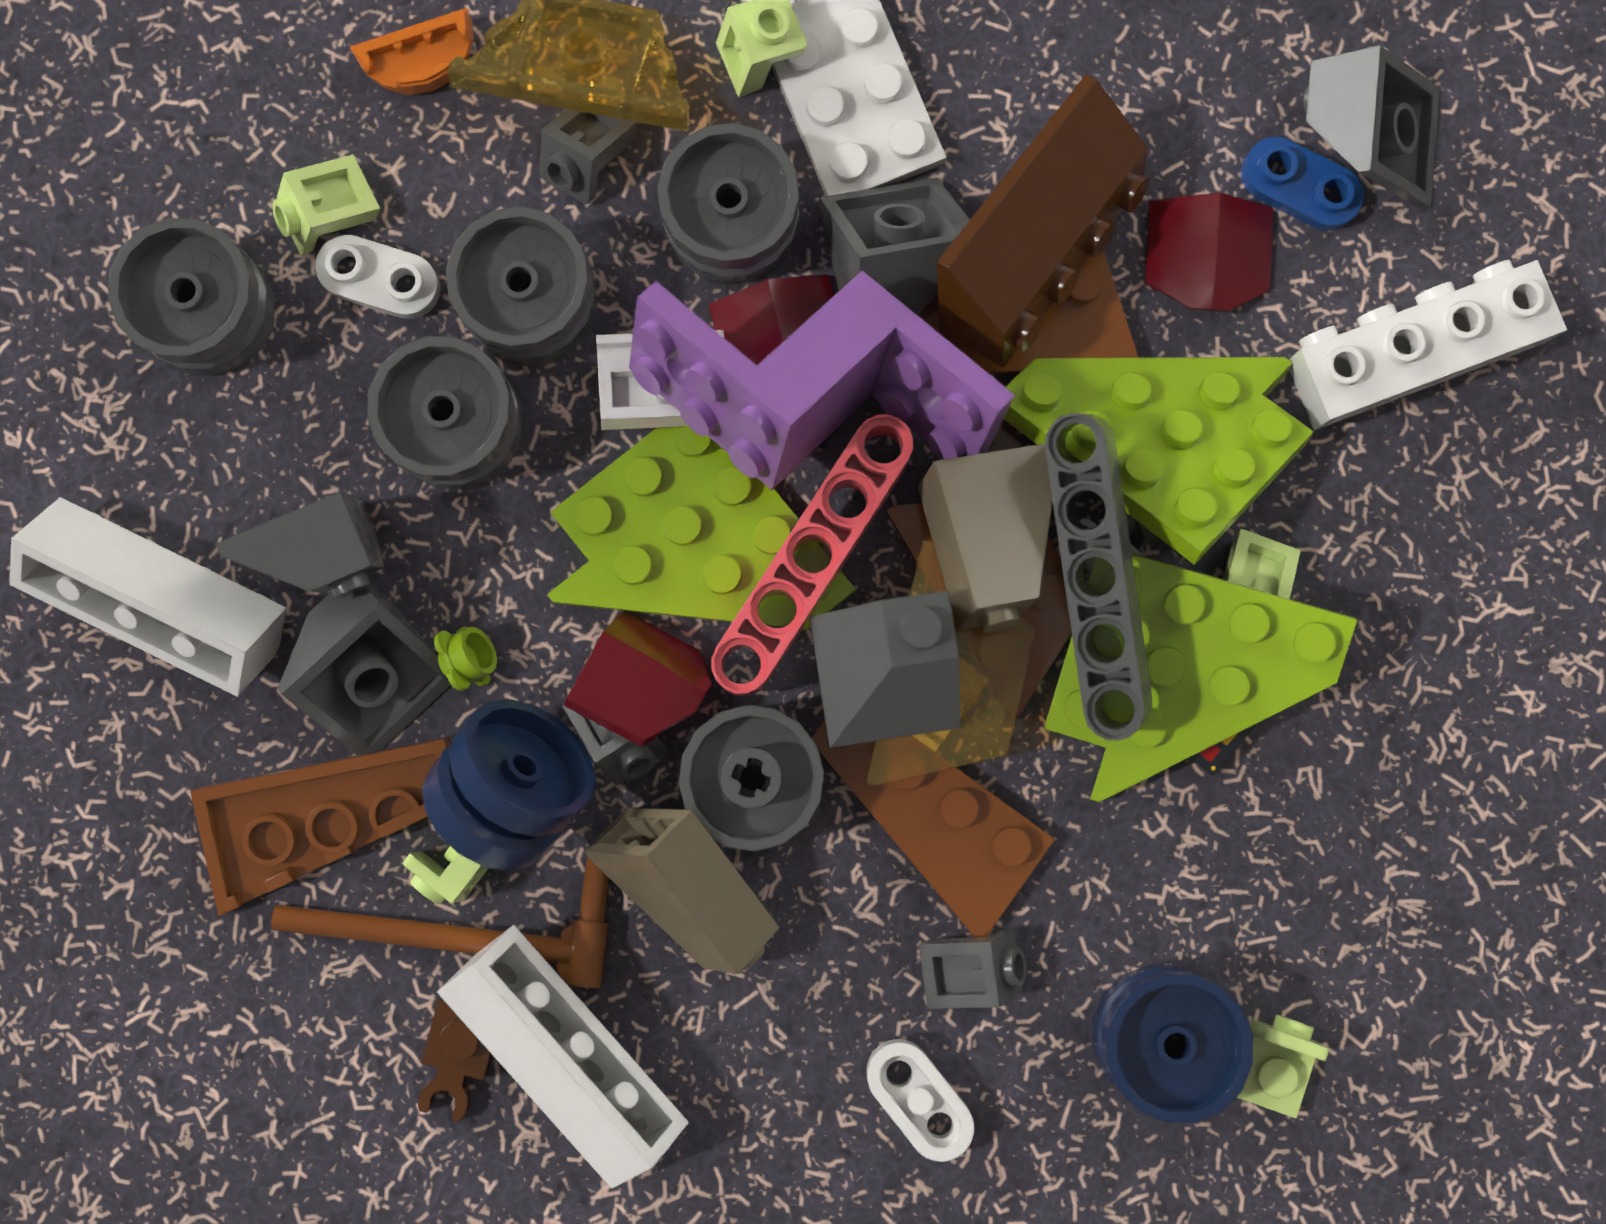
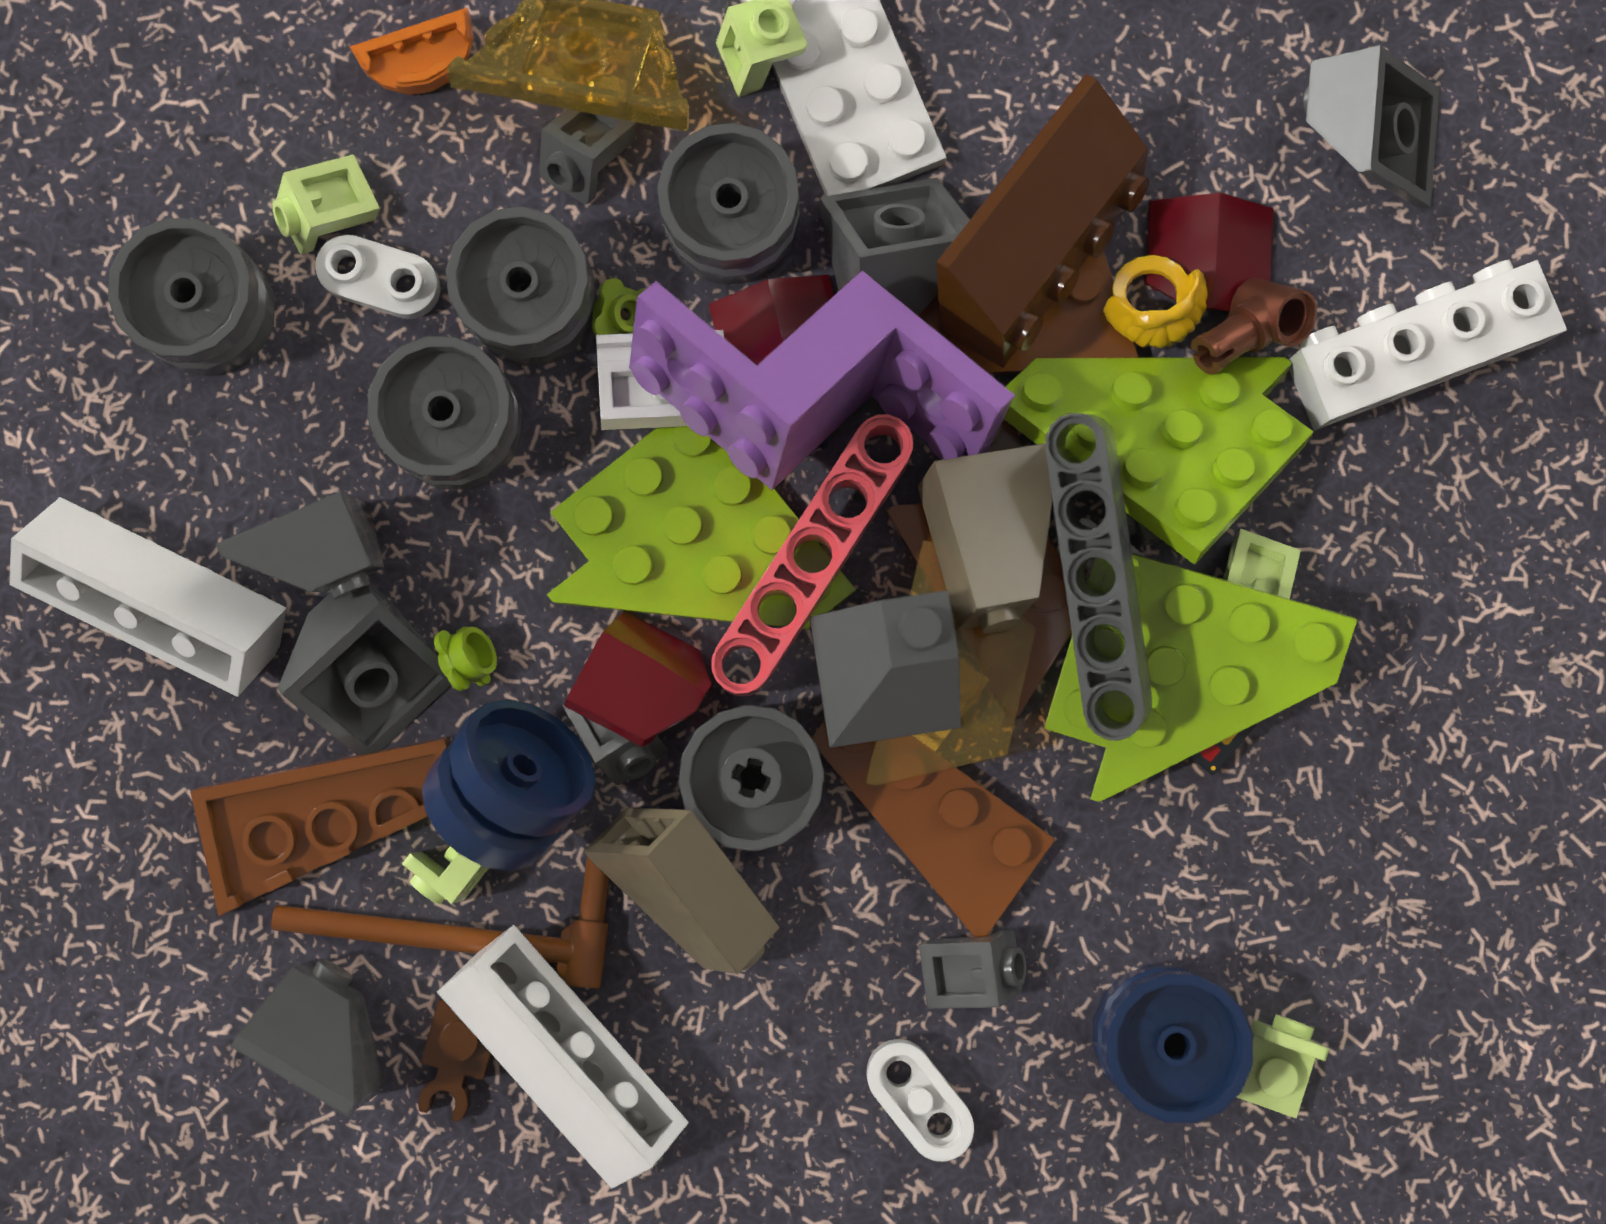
blue plate [1241,137,1364,231] -> none
none -> dark grey slope [230,959,384,1116]
none -> lime plate [592,278,647,335]
none -> yellow piece [1103,255,1208,349]
none -> copper pin [1191,278,1317,375]

